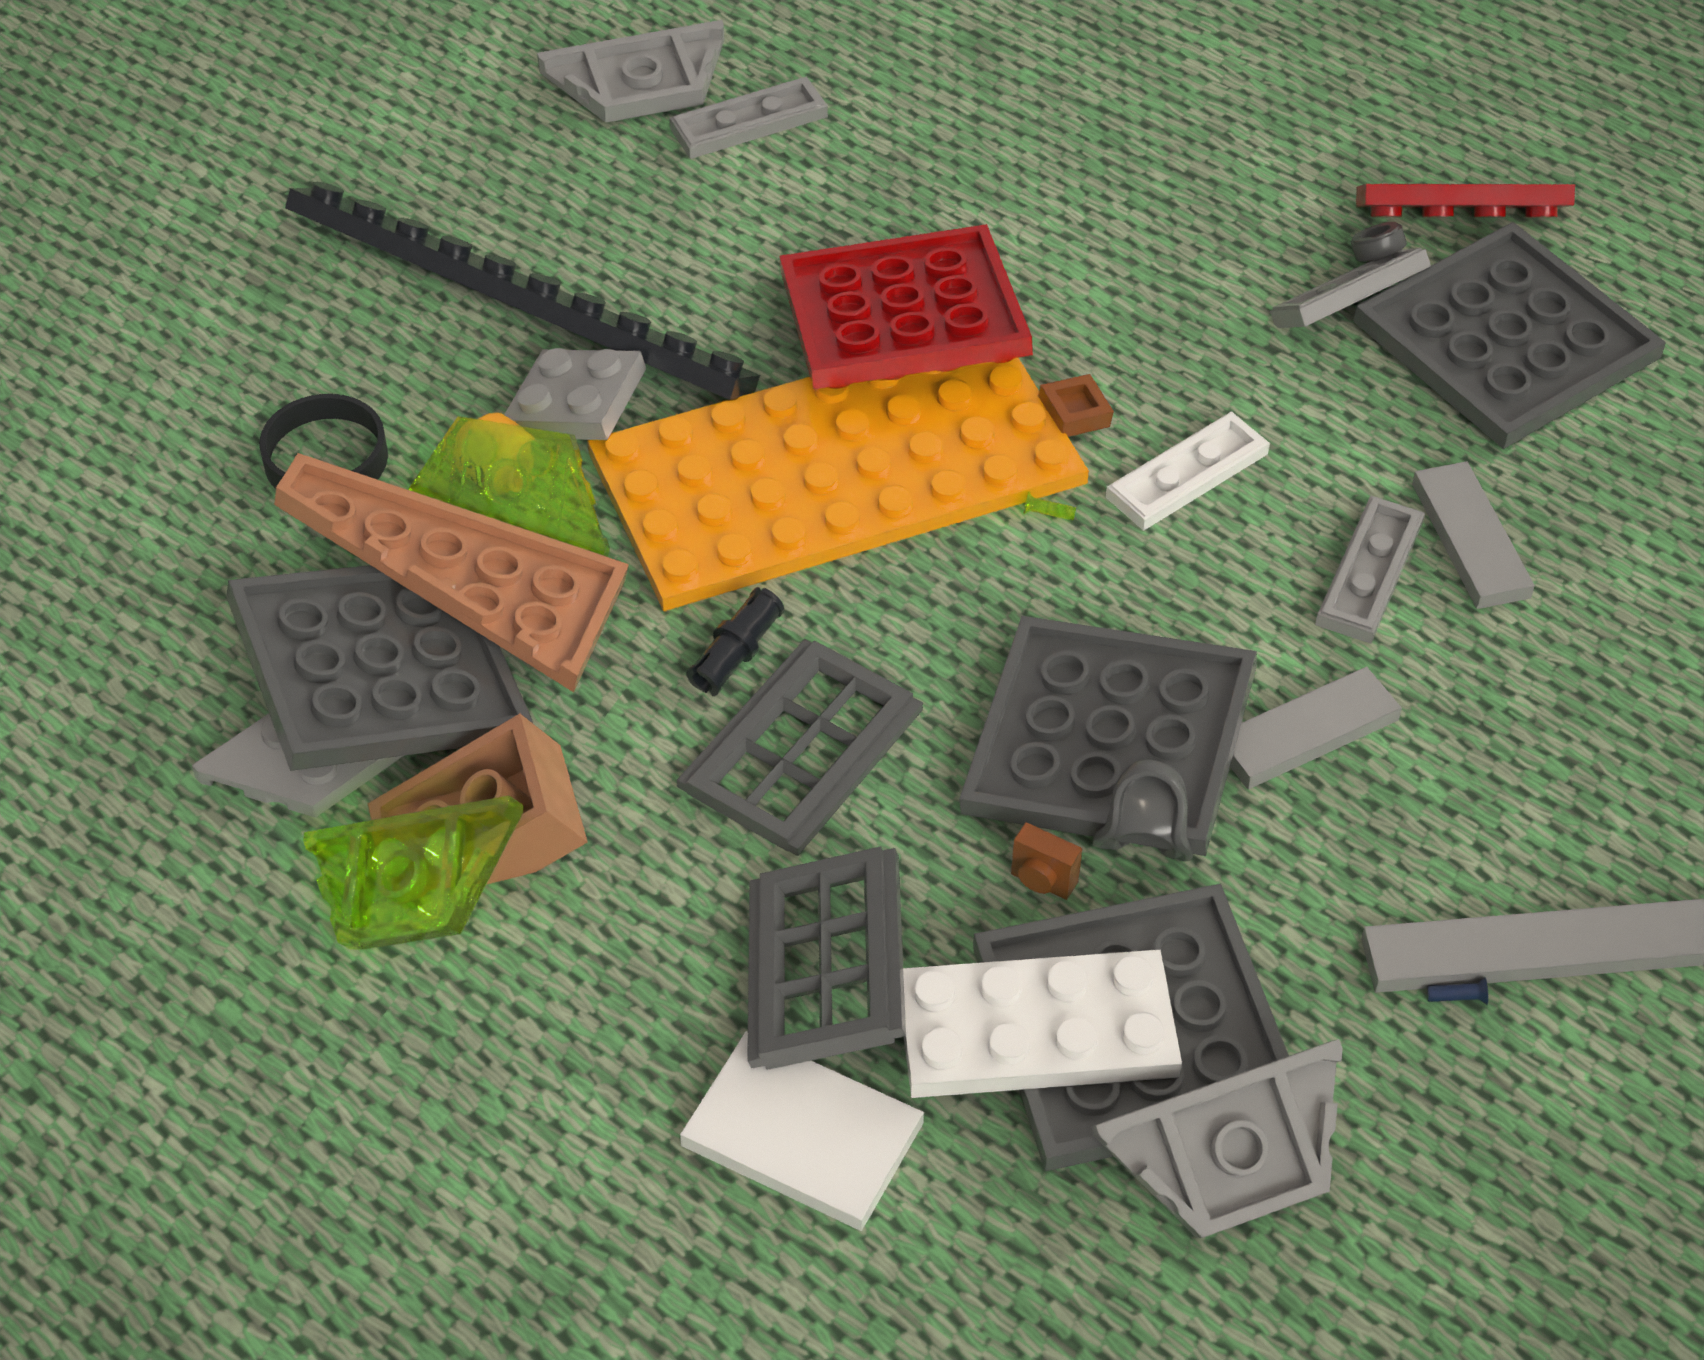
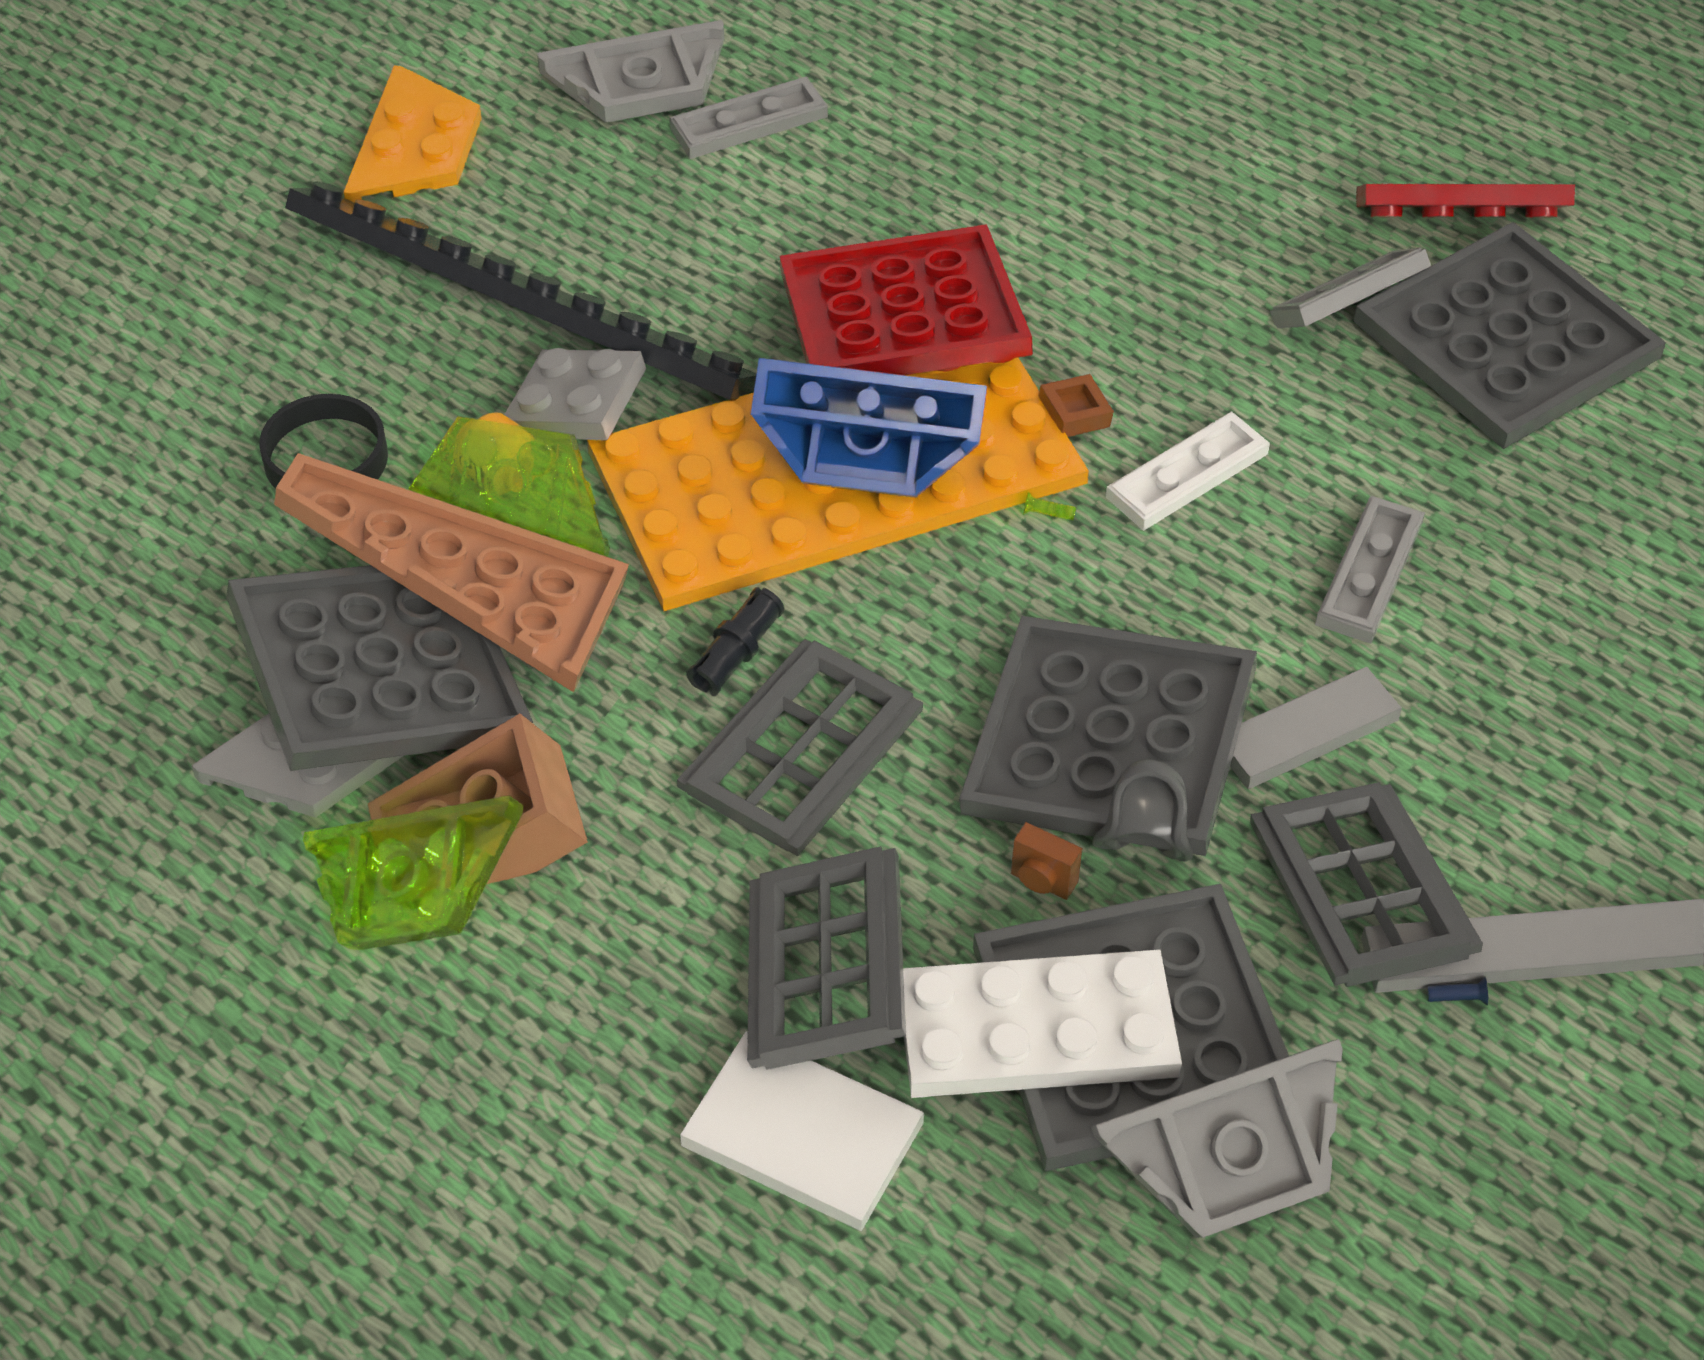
dark grey tile [1351,222,1407,262] -> none
light grey tile [1412,461,1535,609] -> none
none -> light orange wing [344,65,482,202]
none -> blue wedge [751,358,987,498]
none -> dark grey piece [1250,782,1483,987]

